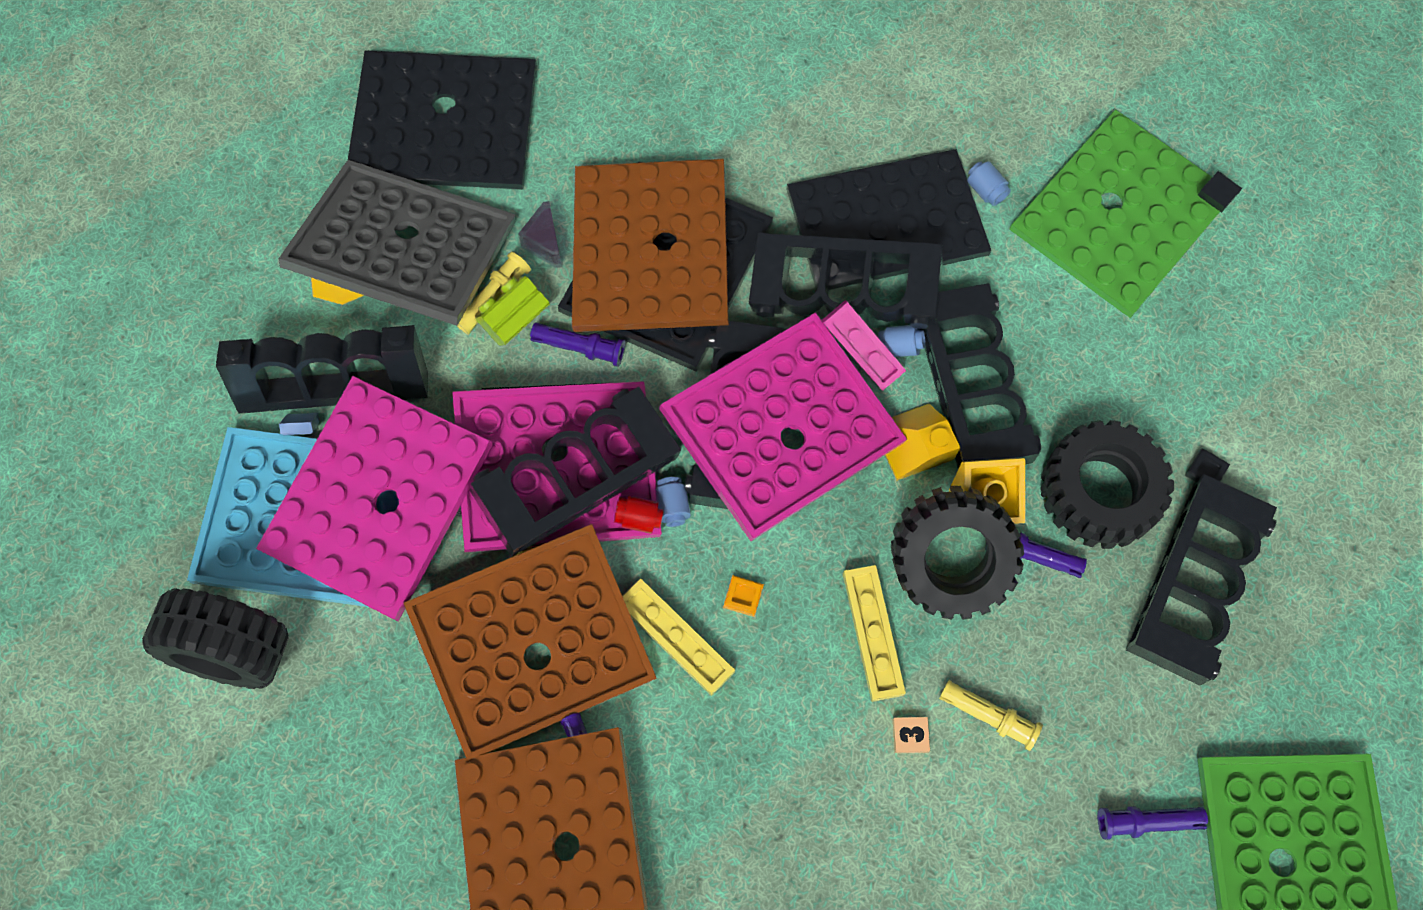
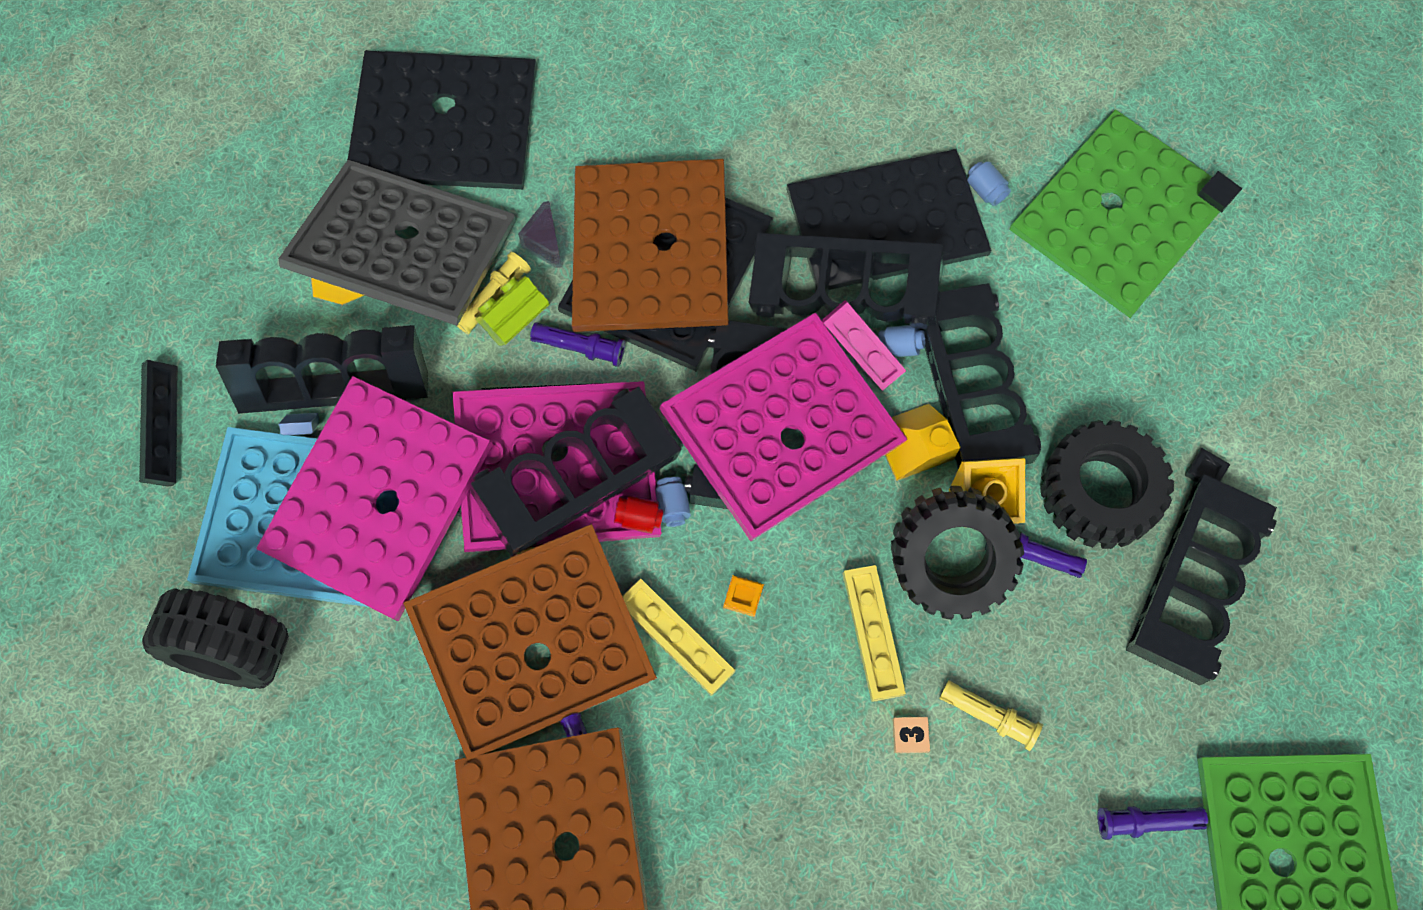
none -> black plate [139,360,178,487]

